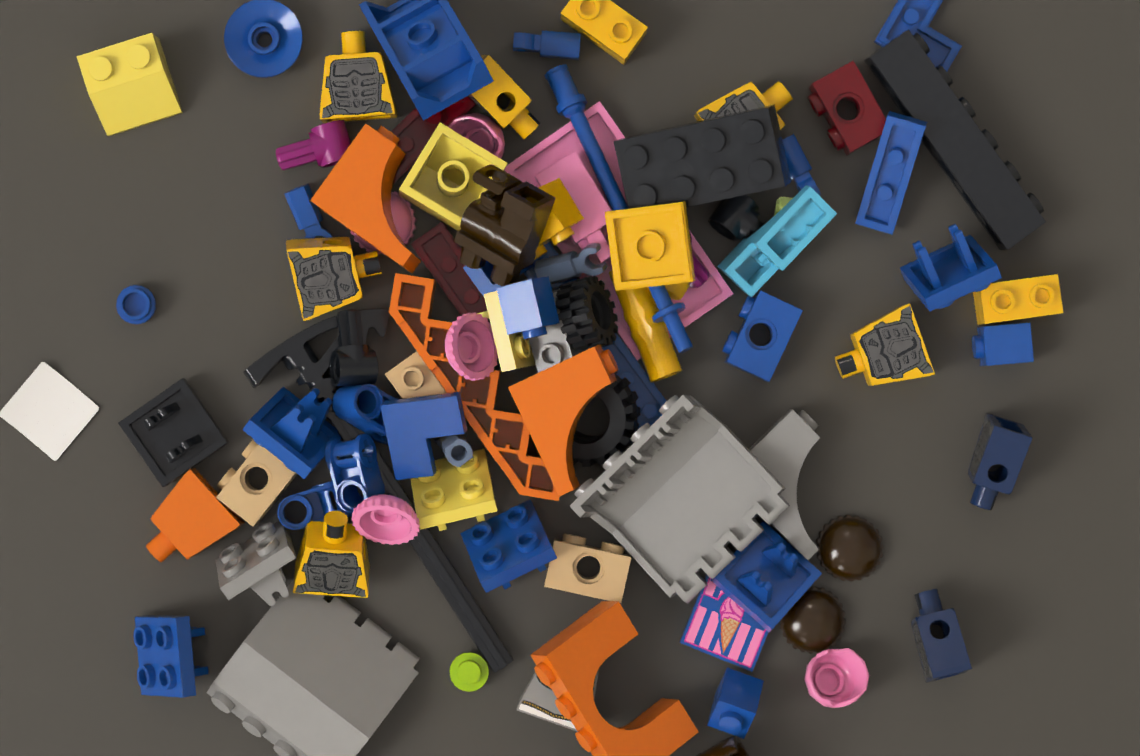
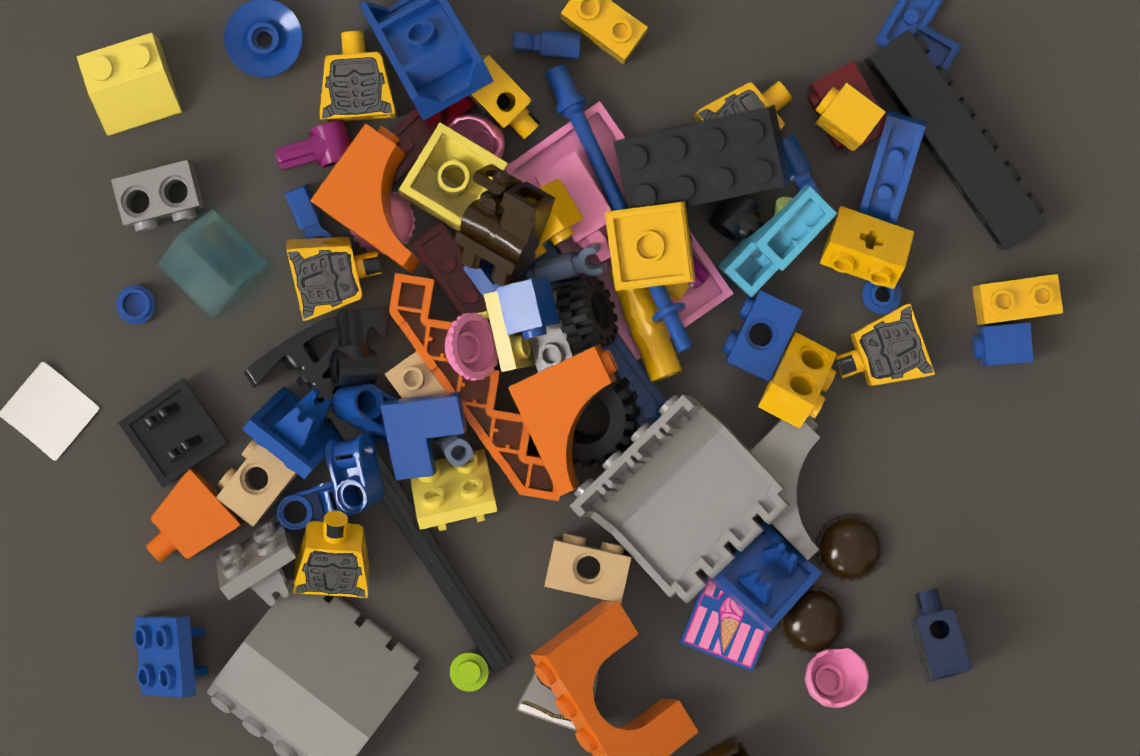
bright pink hat [352,494,420,545] -> none
blue plate [460,499,557,593] -> none
blue brick [707,668,764,739] -> none
blue plate [900,224,1002,312] -> none
dark blue torso [968,413,1033,510] -> none
none -> light grey brick [111,160,205,232]
none -> clear light blue slope [158,209,268,319]
none -> yellow brick [758,332,837,429]
none -> yellow brick [815,83,885,151]
none -> yellow brick [820,206,914,290]
none -> blue plate [862,281,902,314]

